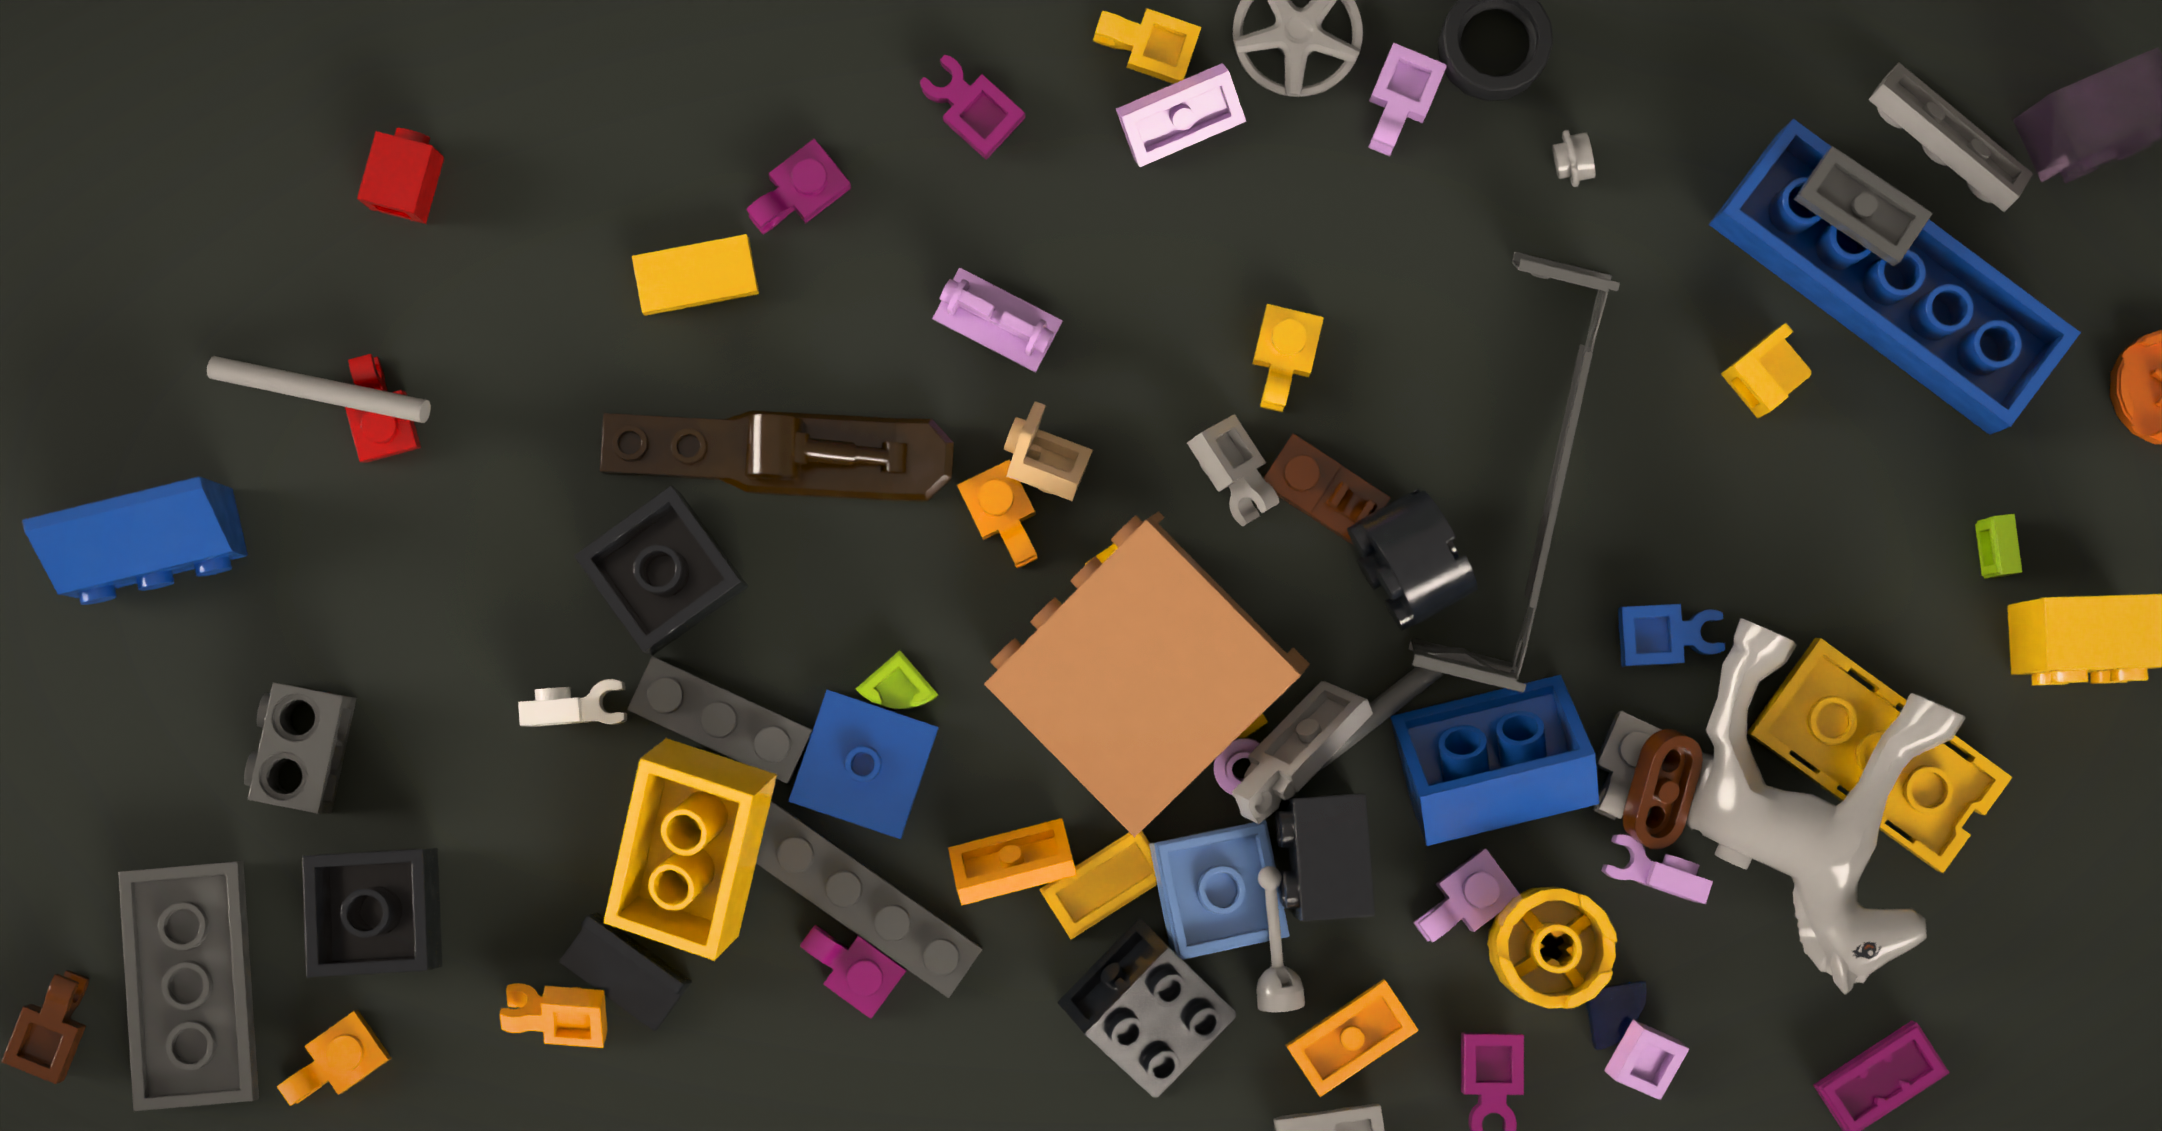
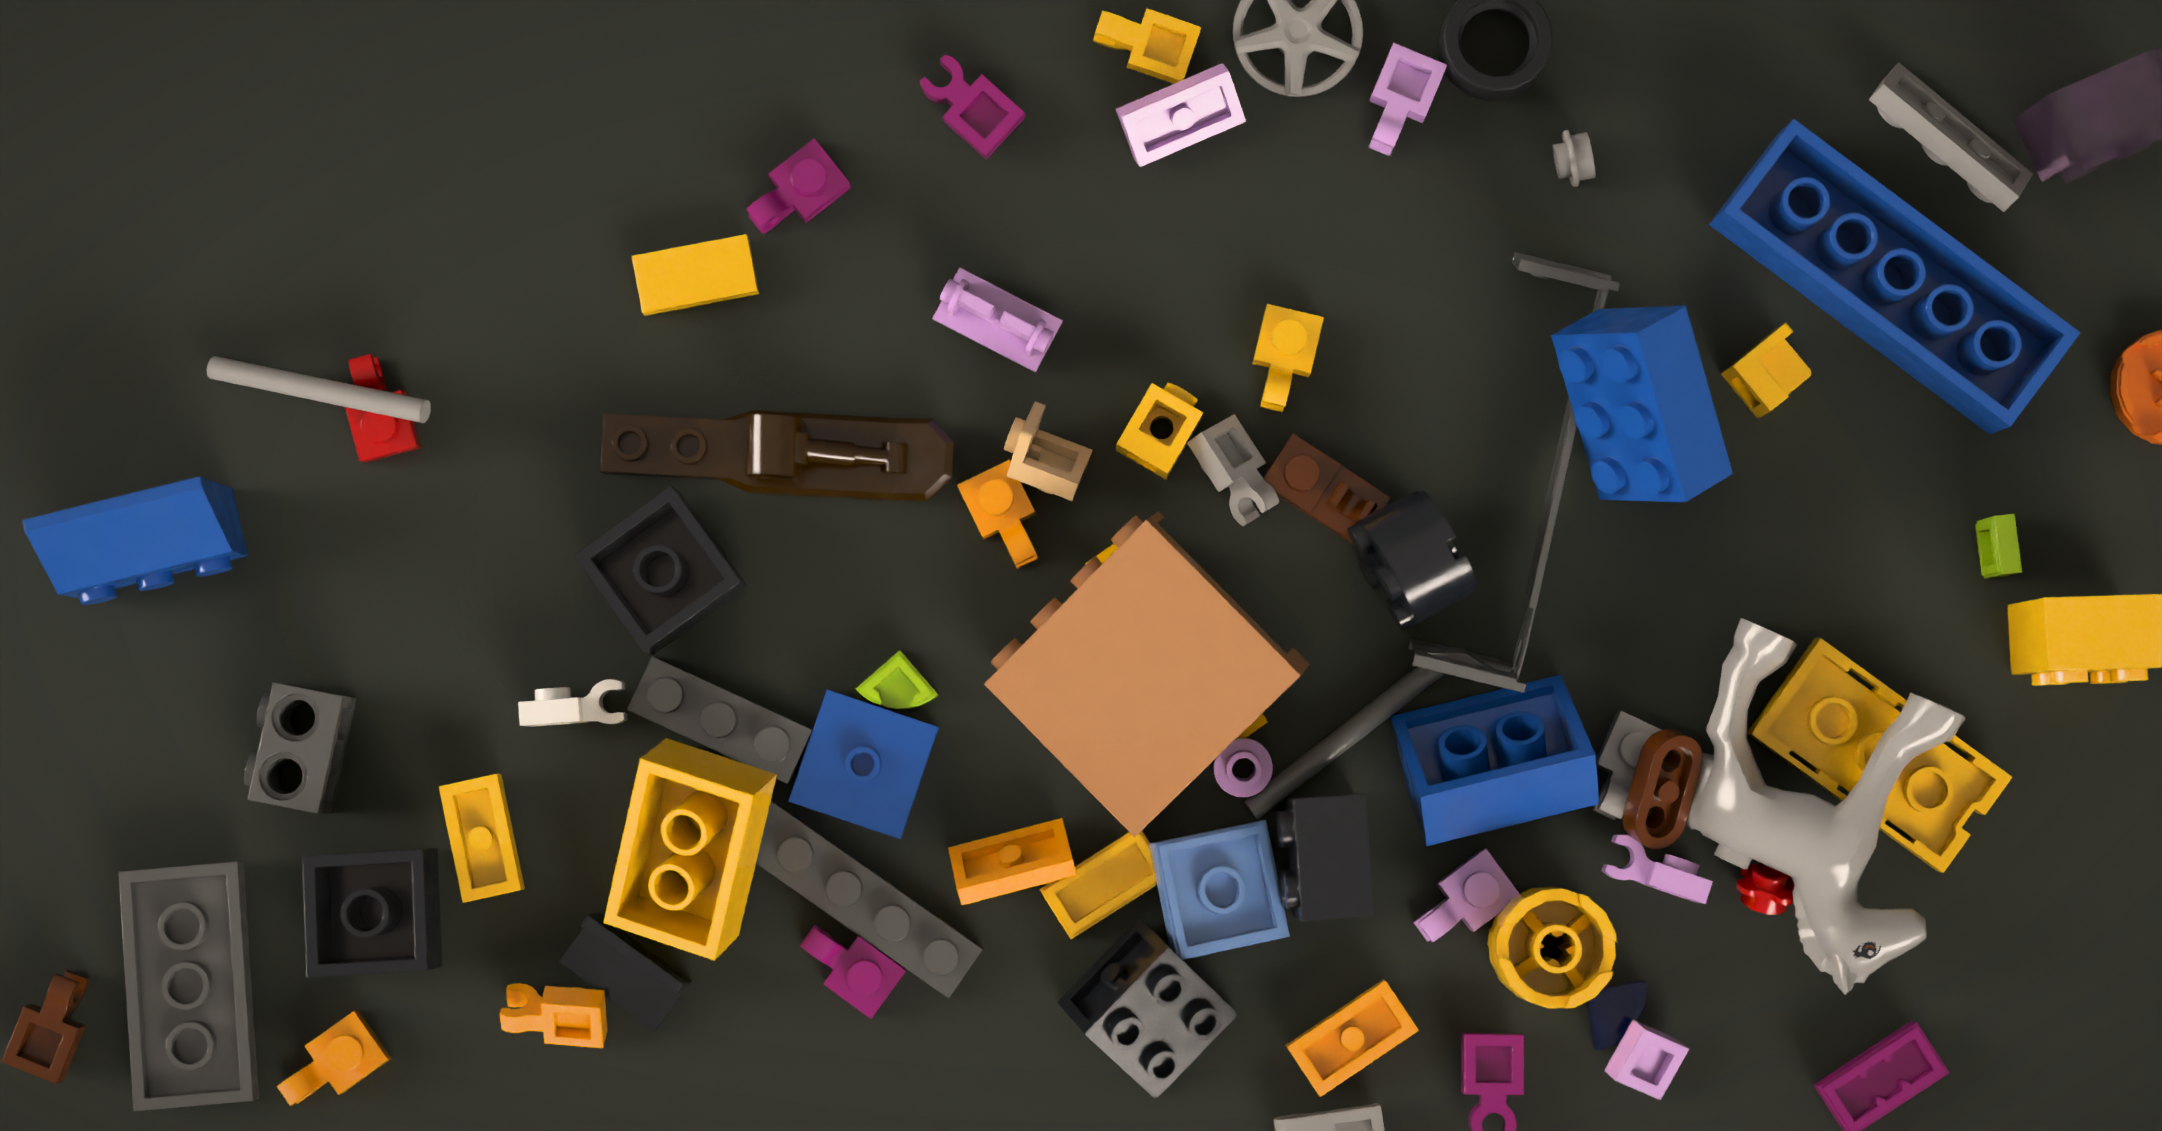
red brick [357,128,444,224] -> none
light grey hinge [1232,681,1373,824] -> none
light grey hinge [1256,866,1305,1012] -> none
blue plate [1618,604,1725,667] -> none
dark grey plate [1794,146,1933,266] -> none
none -> yellow plate [439,774,525,903]
none -> yellow brick [1116,383,1203,480]
none -> blue brick [1551,305,1733,502]
none -> red plate [1736,863,1795,915]

